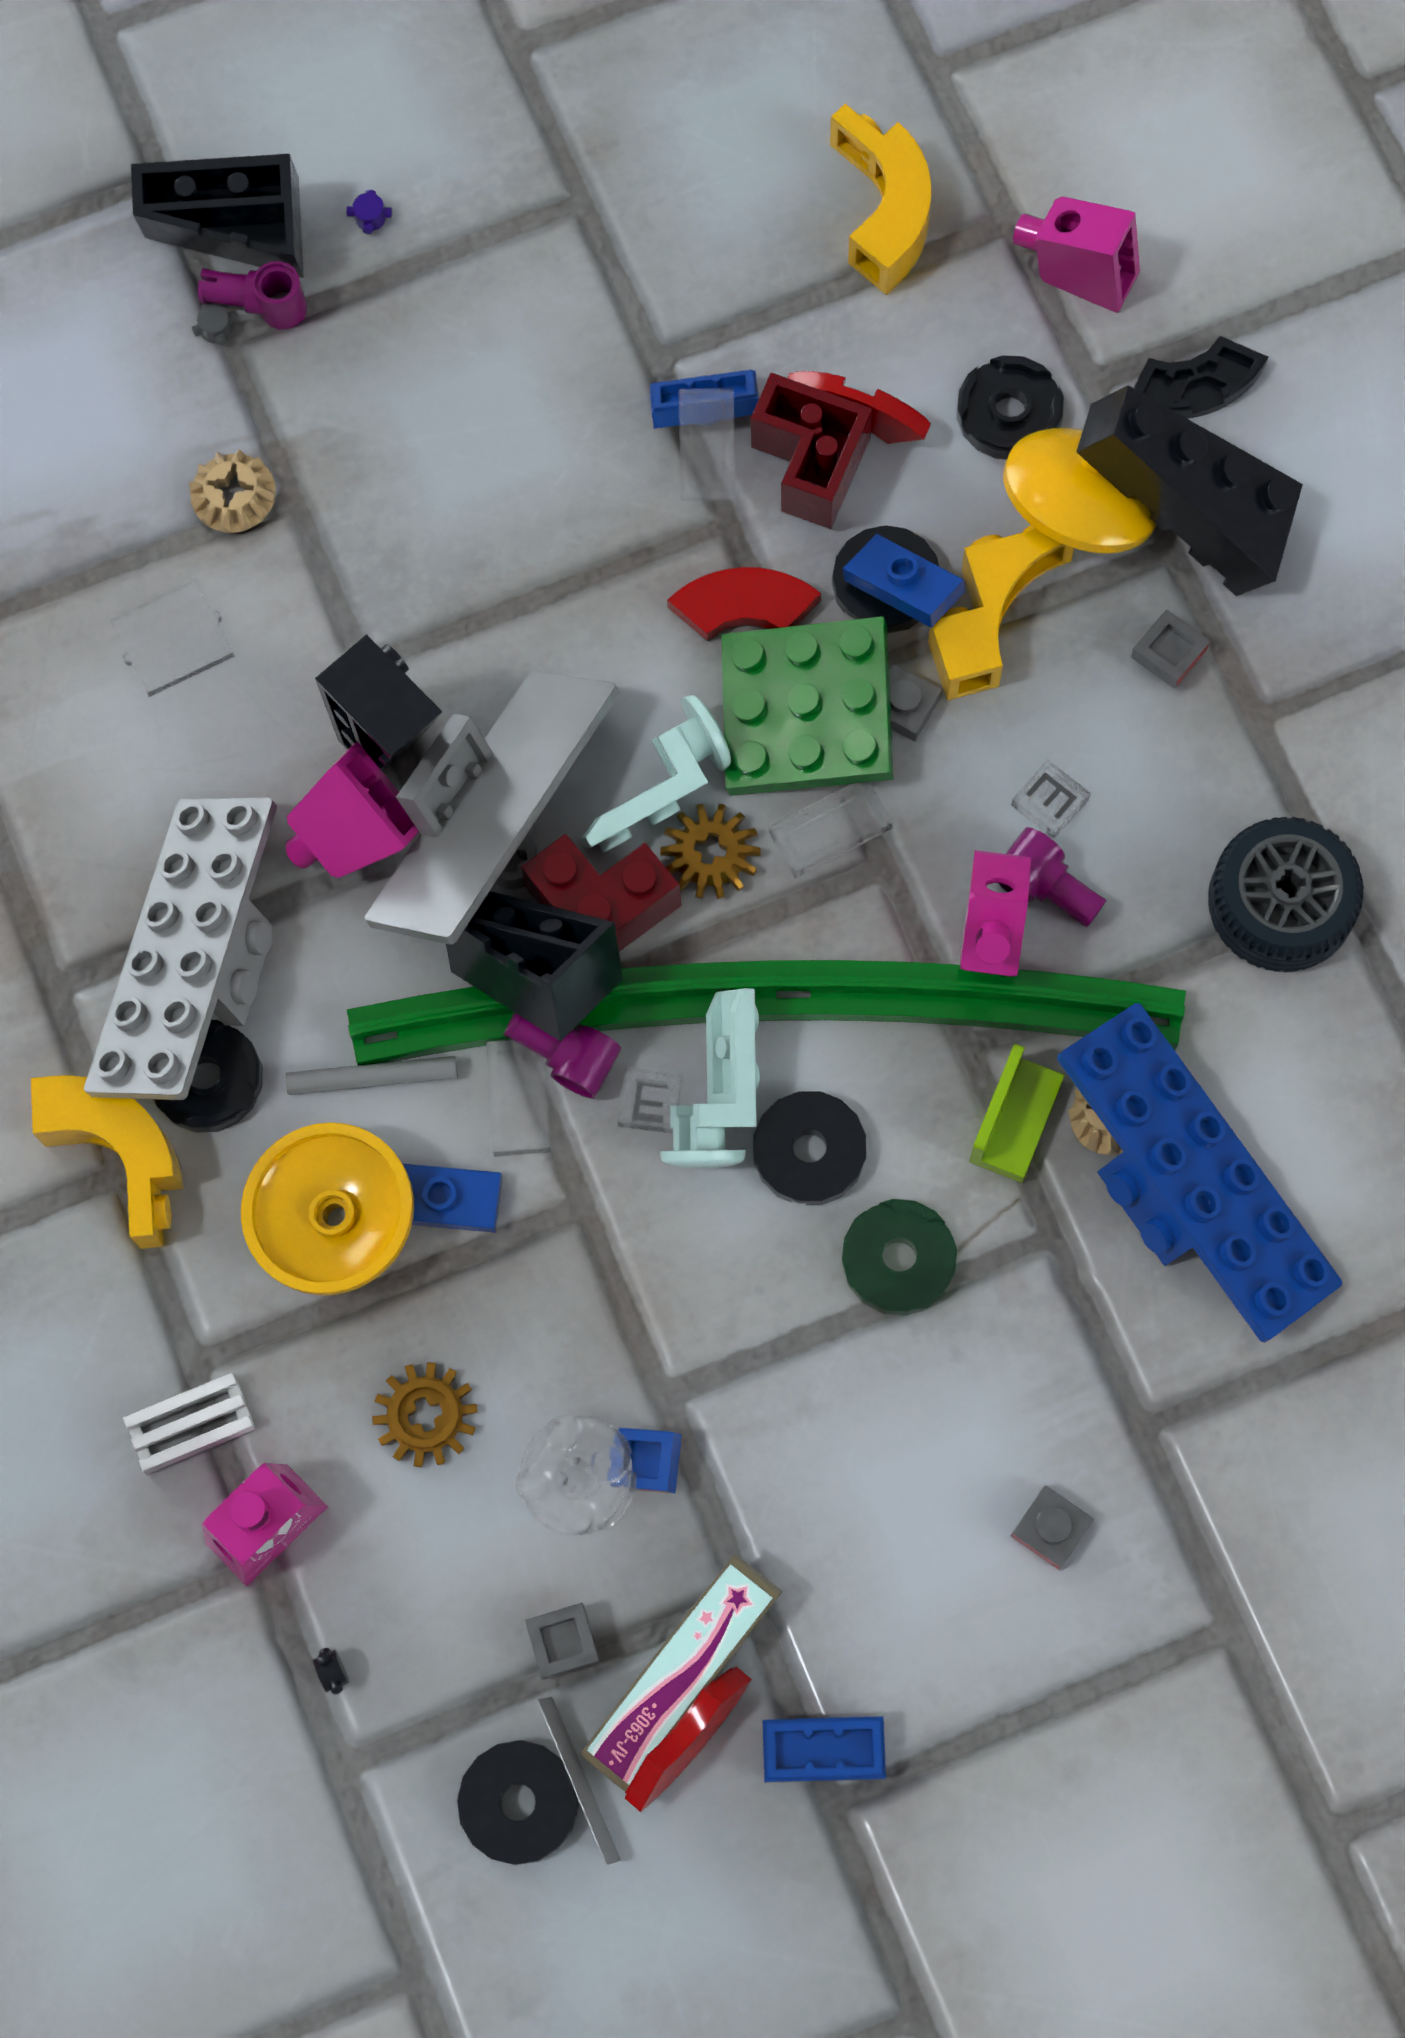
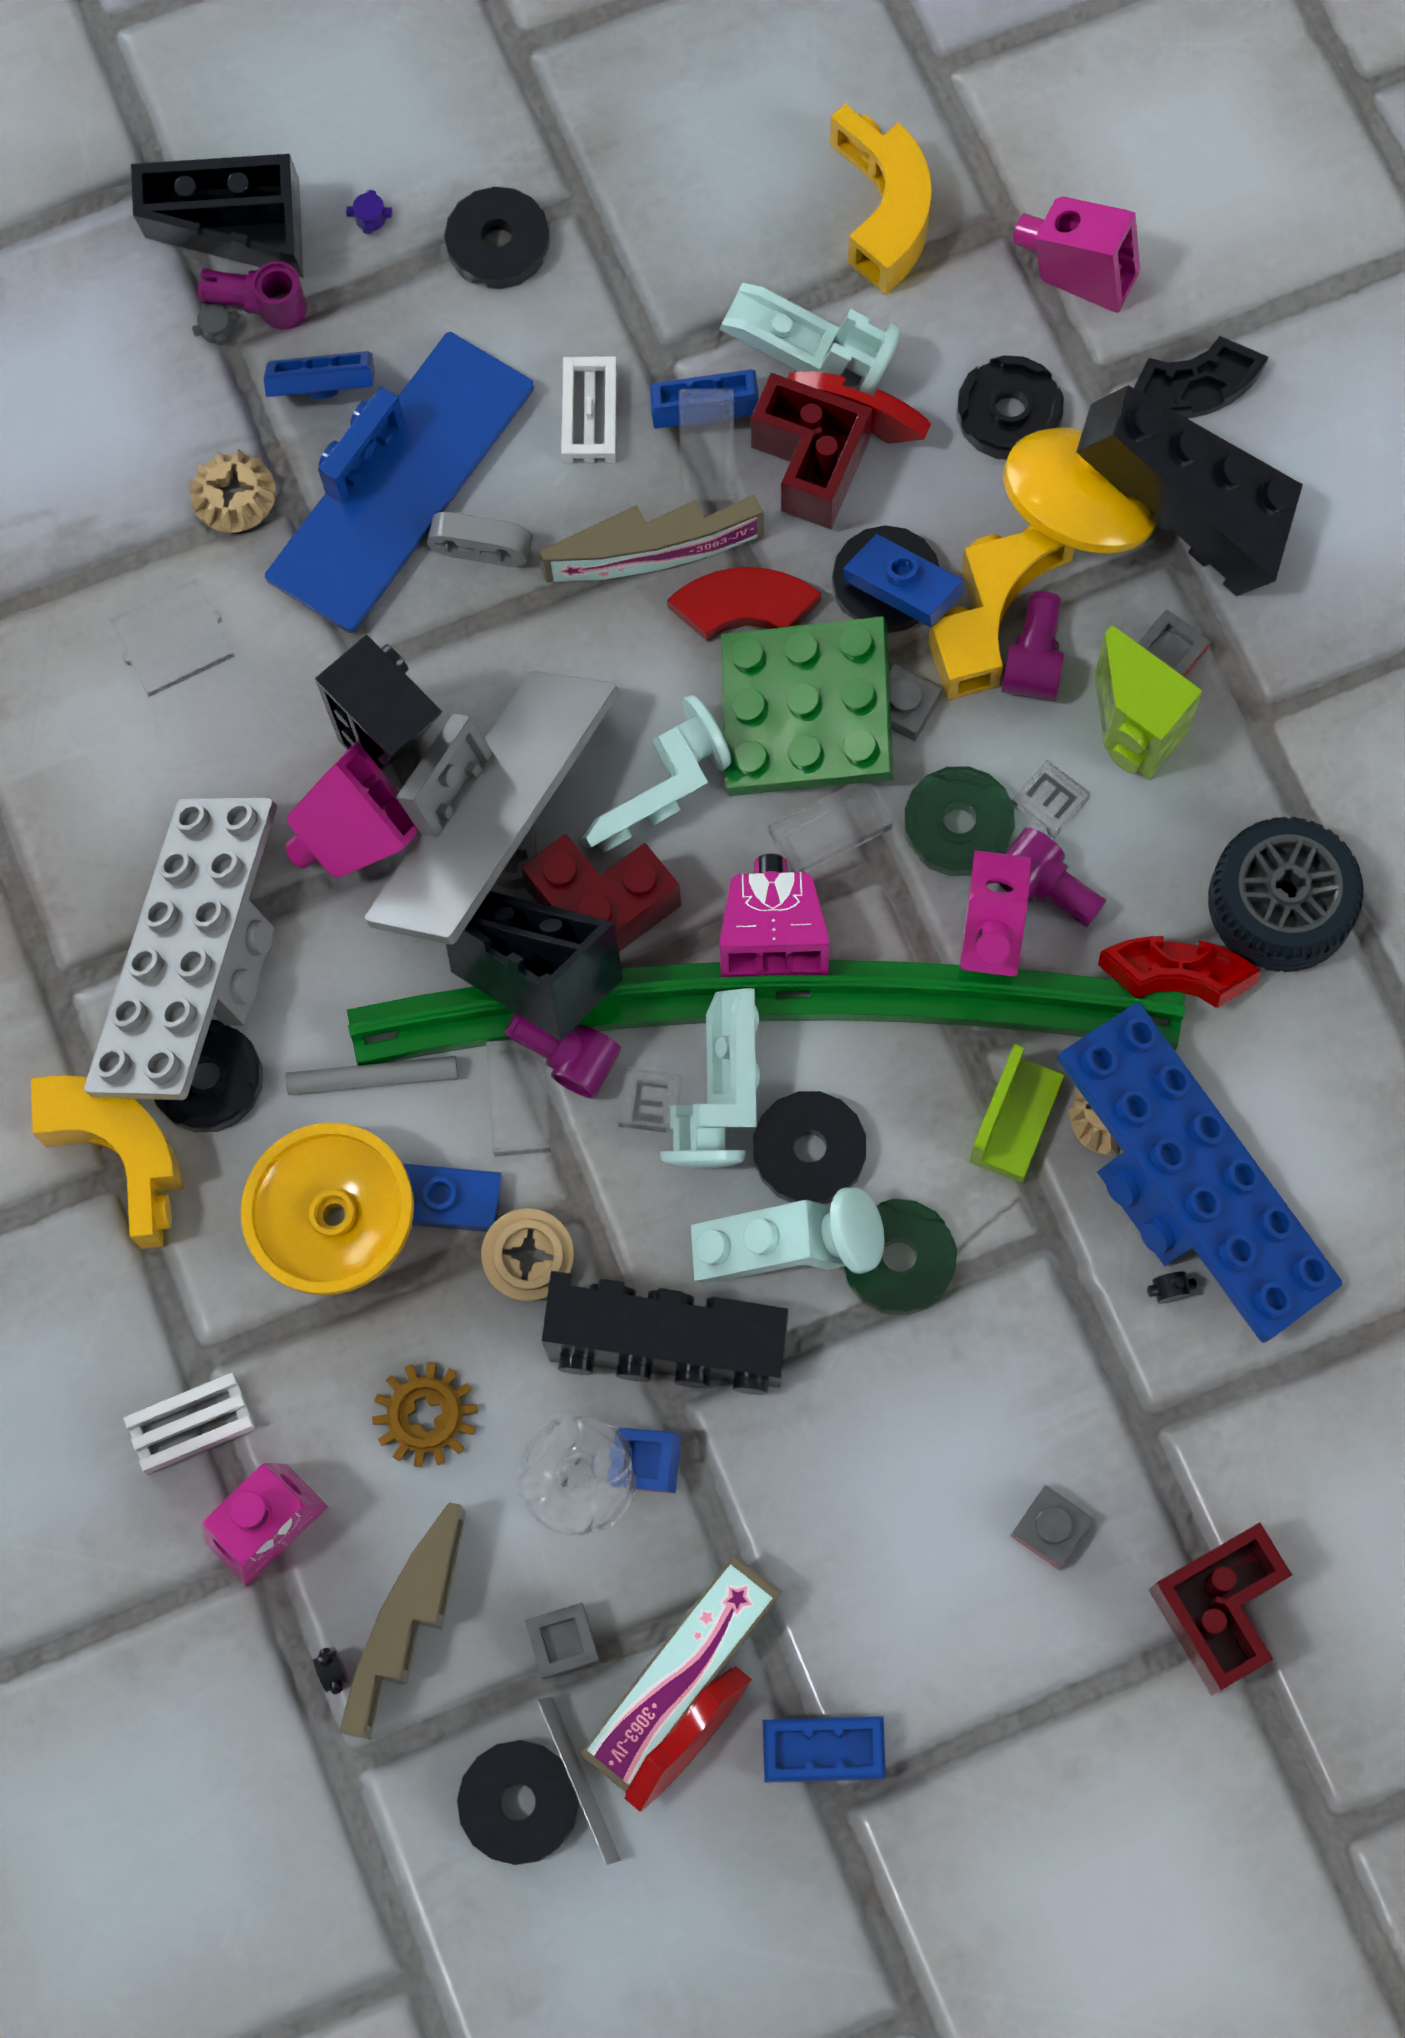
pearl gold gear [660,804,761,899] -> none
none -> blue plate [263,351,375,399]
none -> blue bracket [265,332,534,633]
none -> dark tan slope [339,1502,466,1740]
none -> light grey beam [427,512,533,567]
none -> black tile [444,186,550,289]
none -> tan gear [481,1208,574,1301]
none -> dark tan slope [538,494,764,583]
none -> black wedge [542,1271,788,1395]
none -> white tile [561,356,617,463]
none -> light aqua piece [691,1187,885,1283]
none -> light aqua piece [719,283,900,394]
none -> dark pink torso [720,853,829,977]
none -> clear green tile [904,766,1015,876]
none -> magenta pin [1001,591,1064,701]
none -> lime slope [1094,625,1203,780]
none -> red tile [1098,936,1261,1008]
none -> black piece [1147,1271,1197,1304]
none -> dark red brick [1149,1522,1292,1696]

